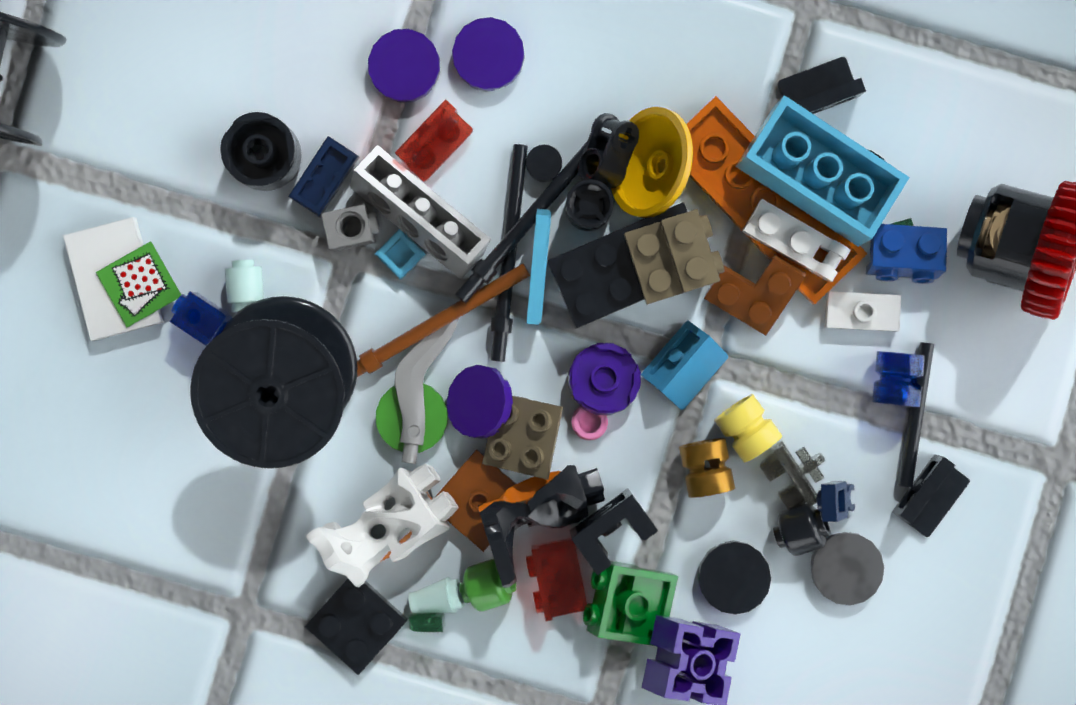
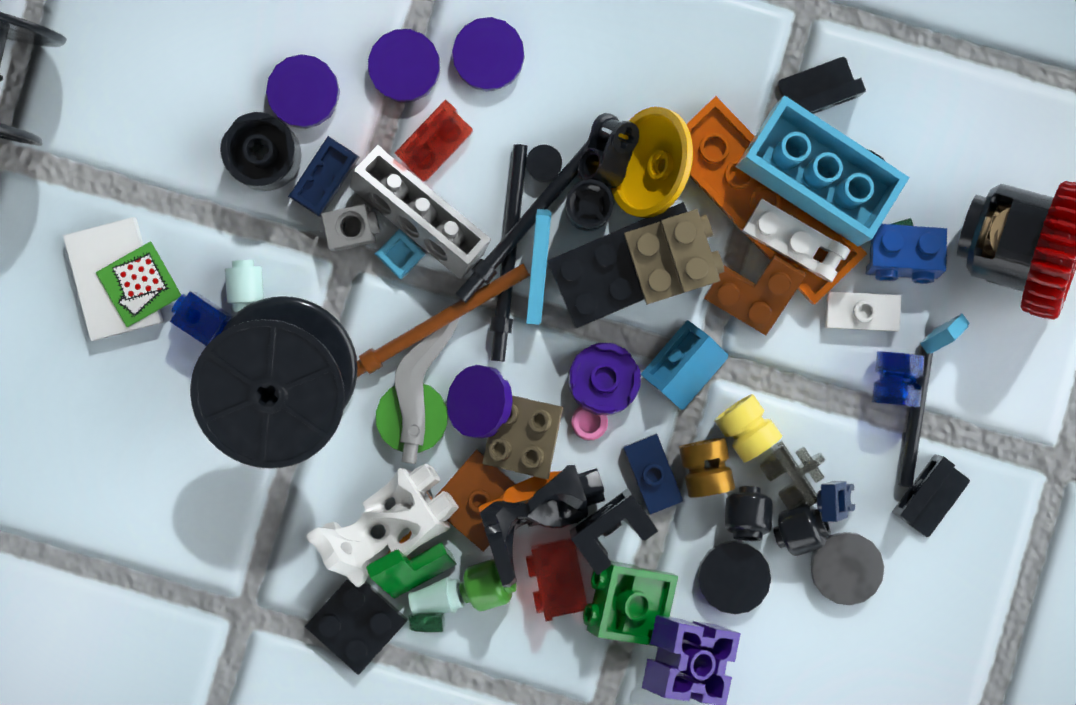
none -> dark purple tile [266,54,340,129]
none -> green tile [366,543,457,599]
none -> dark blue plate [623,433,684,515]
none -> black head [725,486,773,541]
none -> medium azure tile [920,313,970,354]

